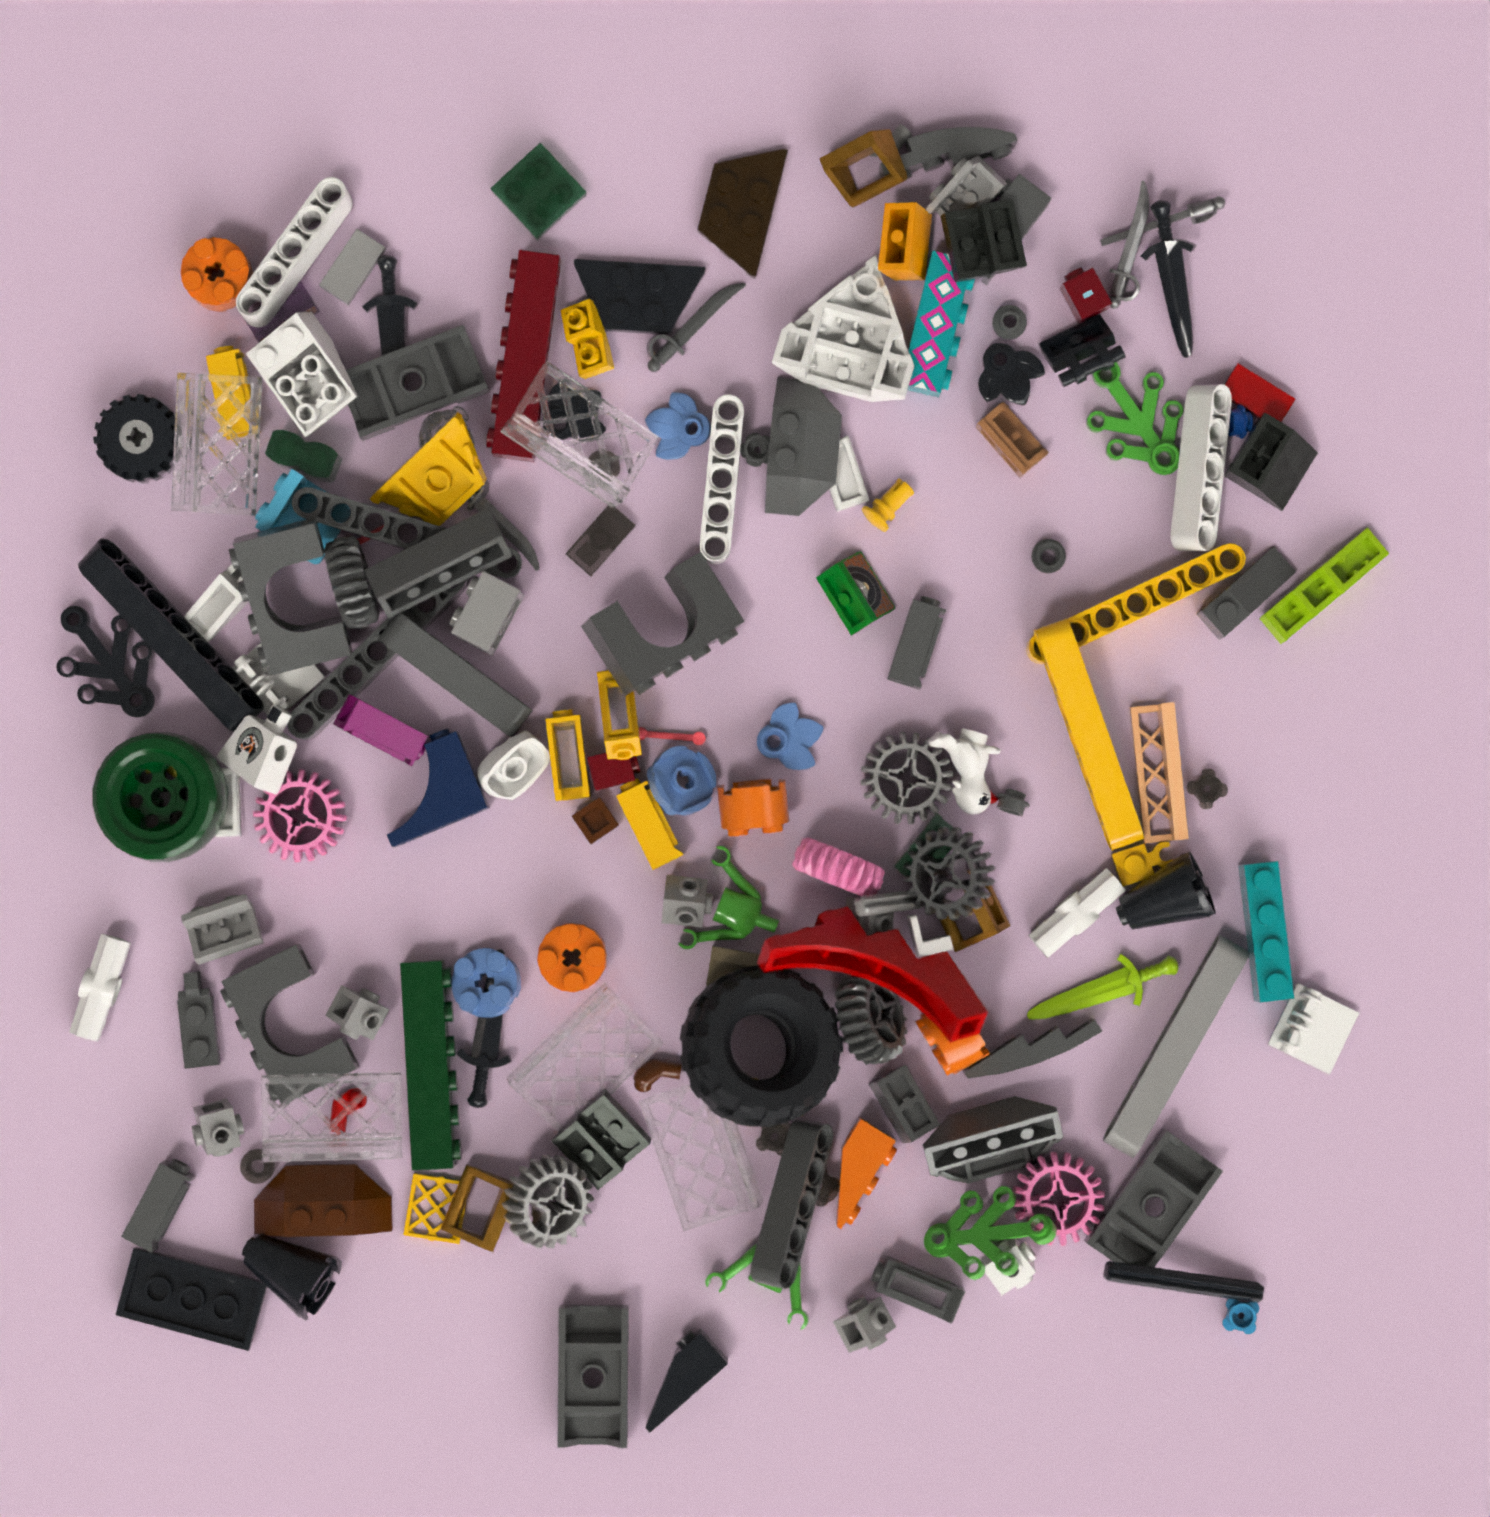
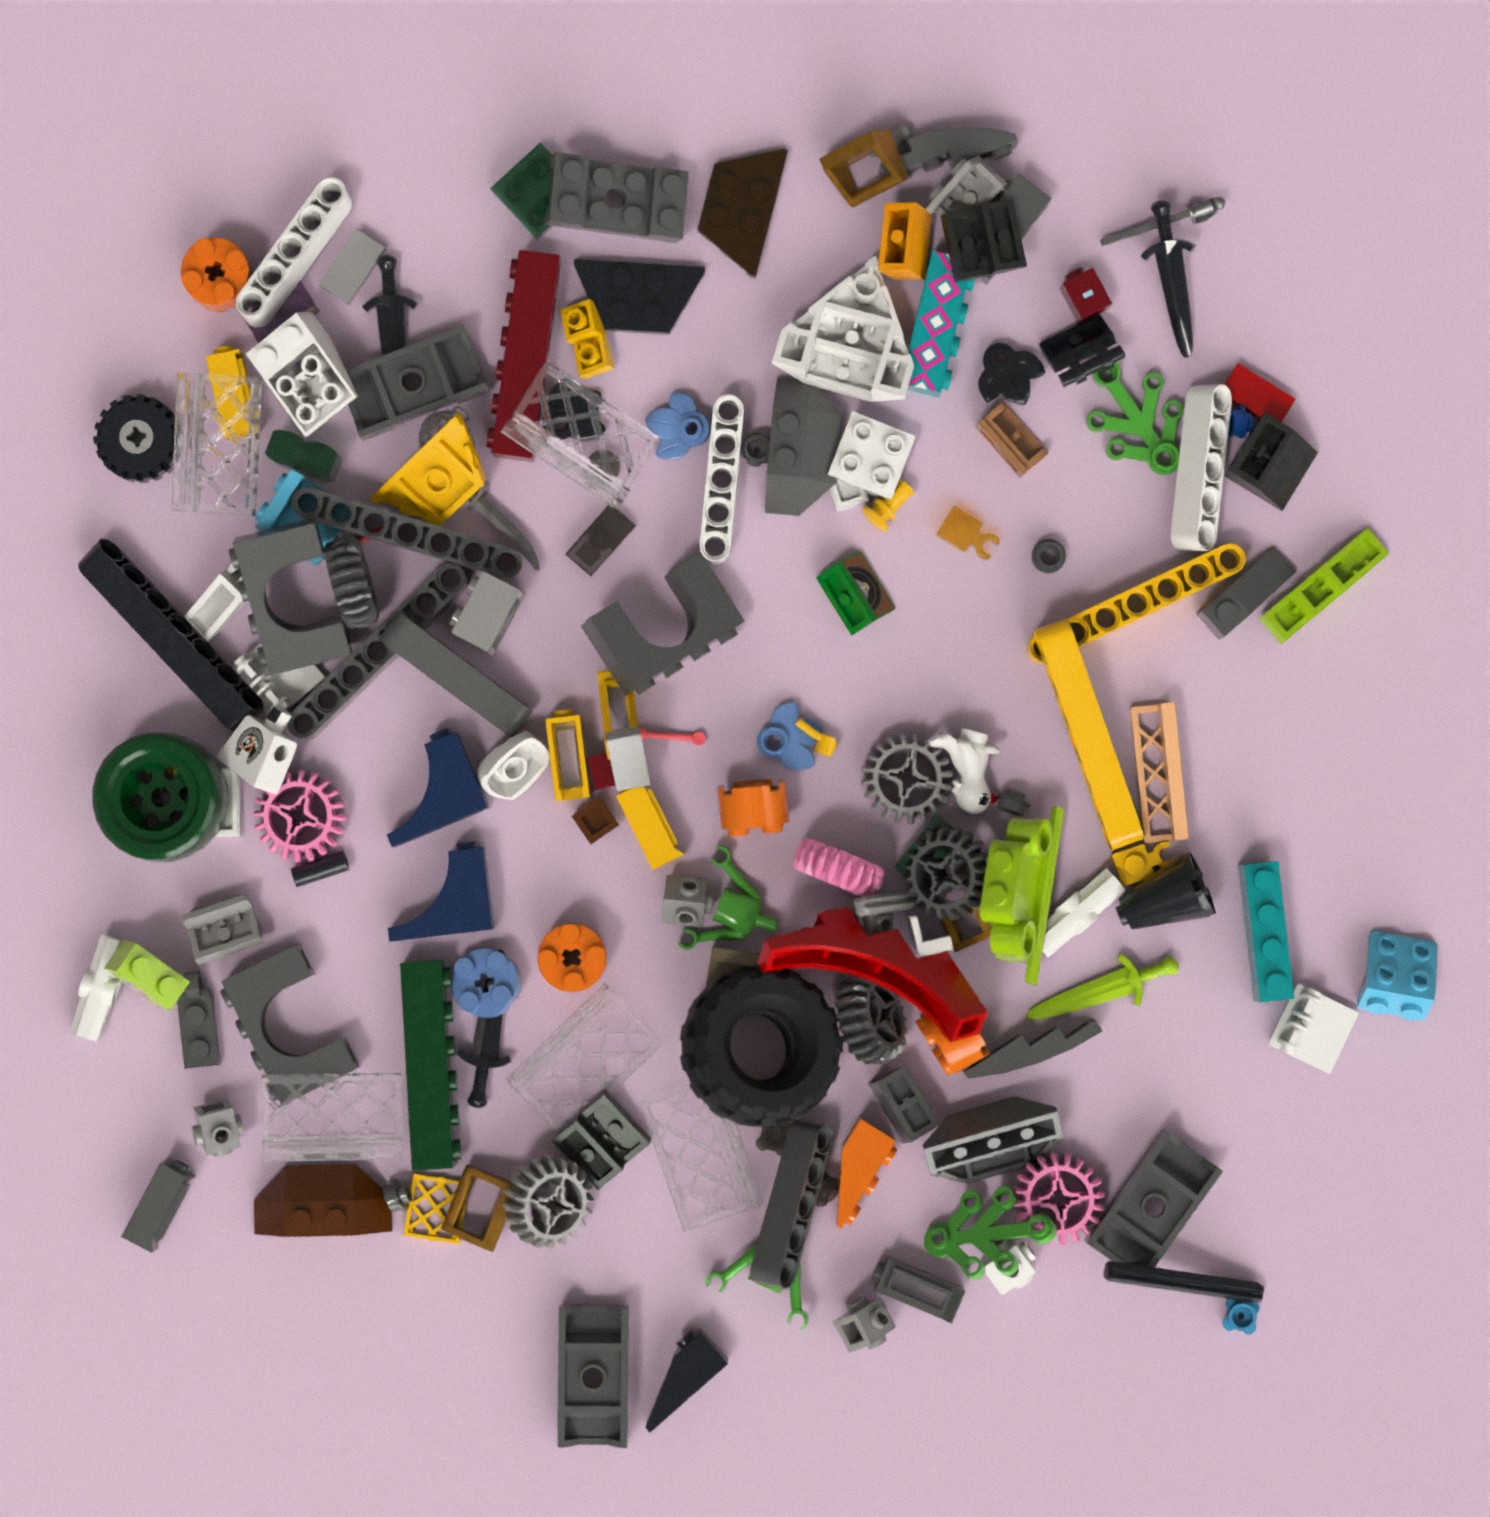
black plant [56,606,155,718] -> none
black plate [115,1247,267,1351] -> none
clear smoke plate [240,1149,275,1184] -> none
black cone [242,1234,342,1321] -> none
light grey brick [325,985,389,1040] -> none
red arm [329,1088,367,1133] -> none
magenta window [333,694,428,766] -> none
dark grey brick [364,508,512,619] -> none
reddish brown arm [633,1058,682,1092] -> none
dark grey sword [646,283,746,372] -> none
medium blue plate [647,746,716,816] -> none
dark grey window [887,596,946,690] -> none
dark grey plate [992,305,1027,340] -> none
light grey beam [1103,935,1250,1158] -> none
flat silver sword [1109,181,1149,309] -> none
clear smoke plate [1187,768,1228,809] -> none
none -> lime brick [104,940,190,1011]
none -> black axle [291,851,350,887]
none -> dark grey plate [383,1179,412,1212]
none -> dark blue arch [388,841,495,942]
none -> dark grey piece [544,152,689,243]
none -> tile [605,726,651,791]
none -> yellow hand [795,718,837,757]
none -> white hinge [827,411,916,500]
none -> clear yellow plate [936,505,1000,561]
none -> lime brick [980,806,1065,986]
none -> medium azure bracket [1357,931,1437,1021]

